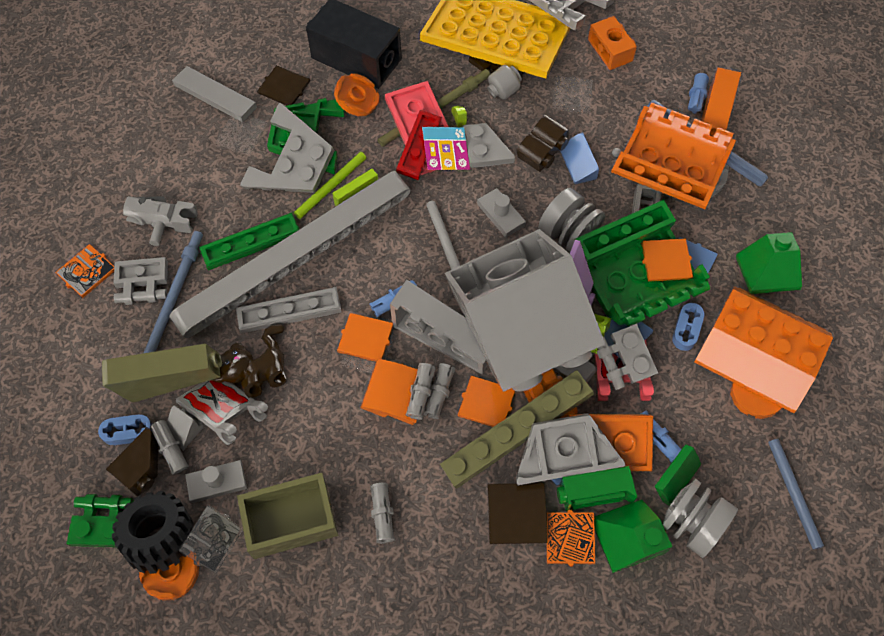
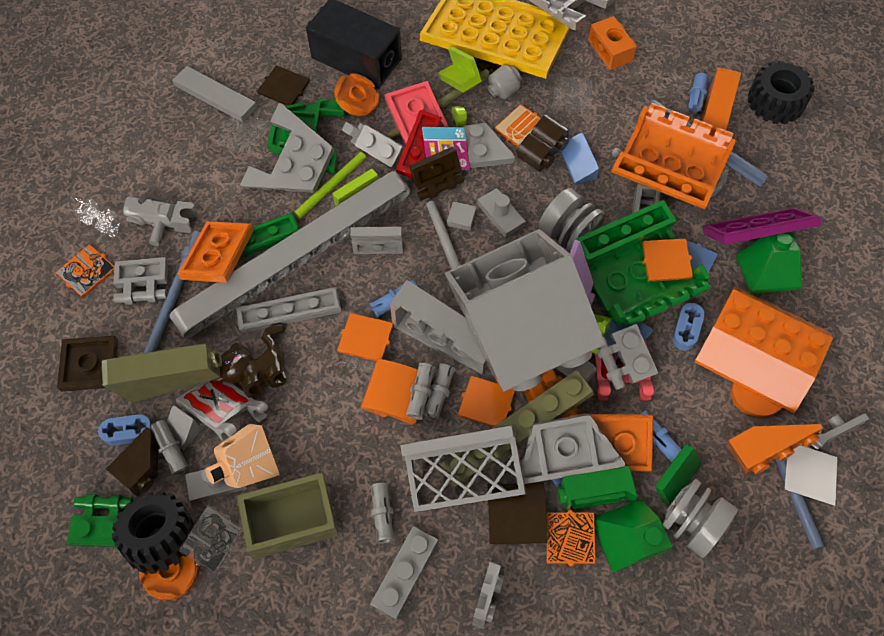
none -> dark brown plate [57,335,118,392]
none -> clear hinge [74,198,127,236]
none -> orange tile [178,221,254,283]
none -> light nougat torso [205,424,280,488]
none -> light grey hinge [342,122,405,168]
none -> light grey plate [350,227,403,254]
none -> light grey plate [370,526,438,620]
none -> light grey fence [400,425,526,512]
none -> dark brown plate [409,146,464,201]
none -> lime panel [438,46,482,93]
none -> light grey tile [447,202,476,231]
none -> light grey wing [472,562,504,629]
none -> piece [494,104,541,147]
none -> magenta tile [703,207,821,245]
none -> orange slope [728,424,823,475]
none -> black tyre [748,61,815,124]
none -> white sticker [785,446,837,506]
none -> light grey piece [811,413,869,450]

